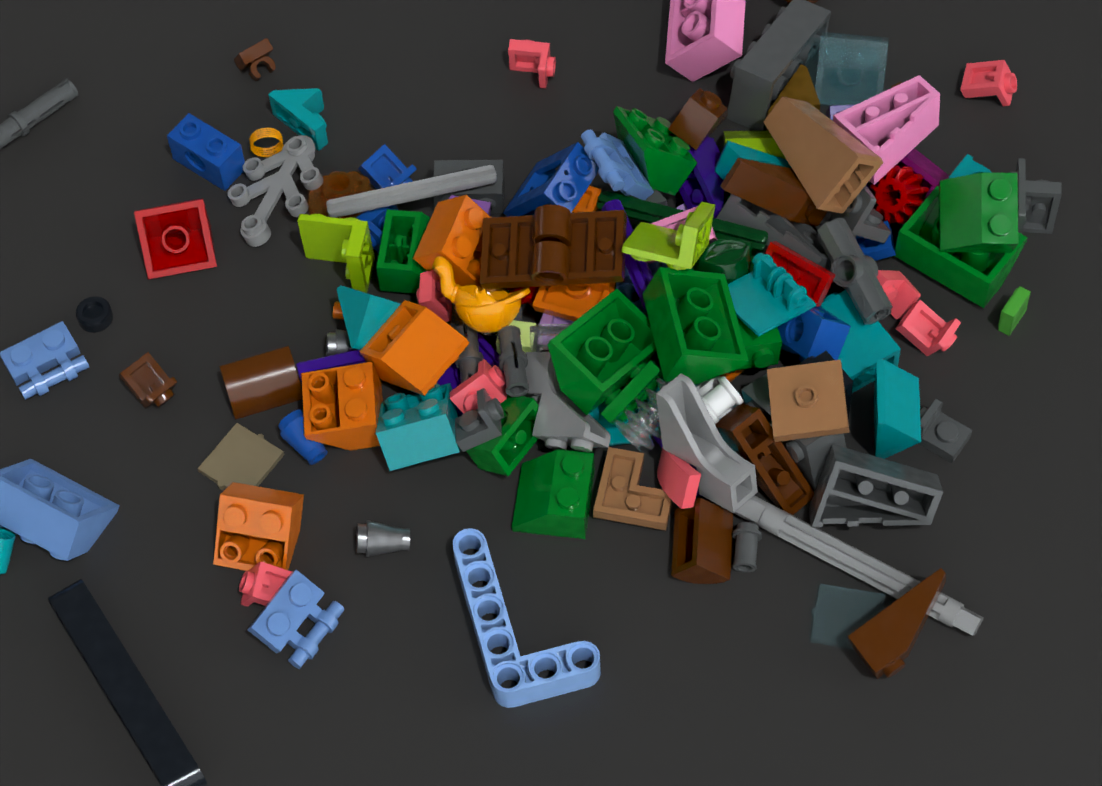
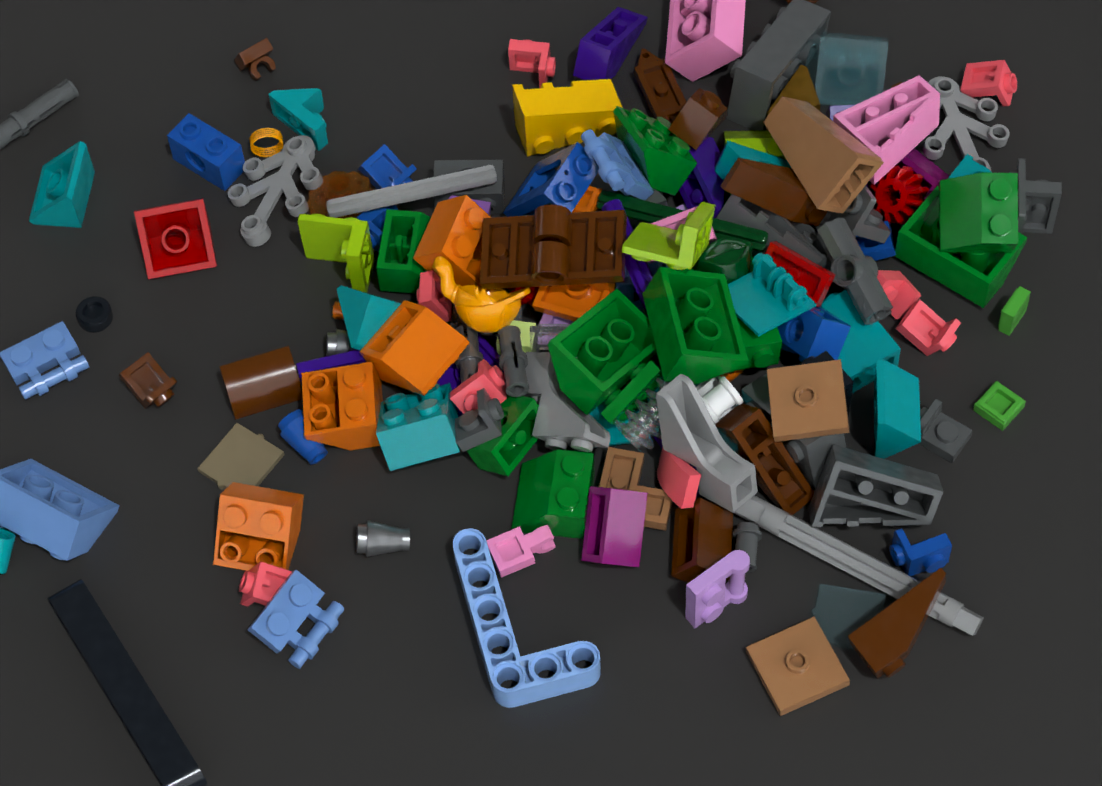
none -> teal slope [29,141,95,228]
none -> bright pink plate [486,525,556,578]
none -> yellow wedge [512,79,623,157]
none -> dark purple slope [573,7,648,80]
none -> magenta brick [581,486,648,567]
none -> reddish brown plate [634,48,686,137]
none -> lavender plate [685,550,750,628]
none -> medium nougat plate [746,616,850,717]
none -> blue bracket [889,528,952,576]
none -> light grey plant [923,76,1010,171]
none -> bright green tile [973,381,1026,431]

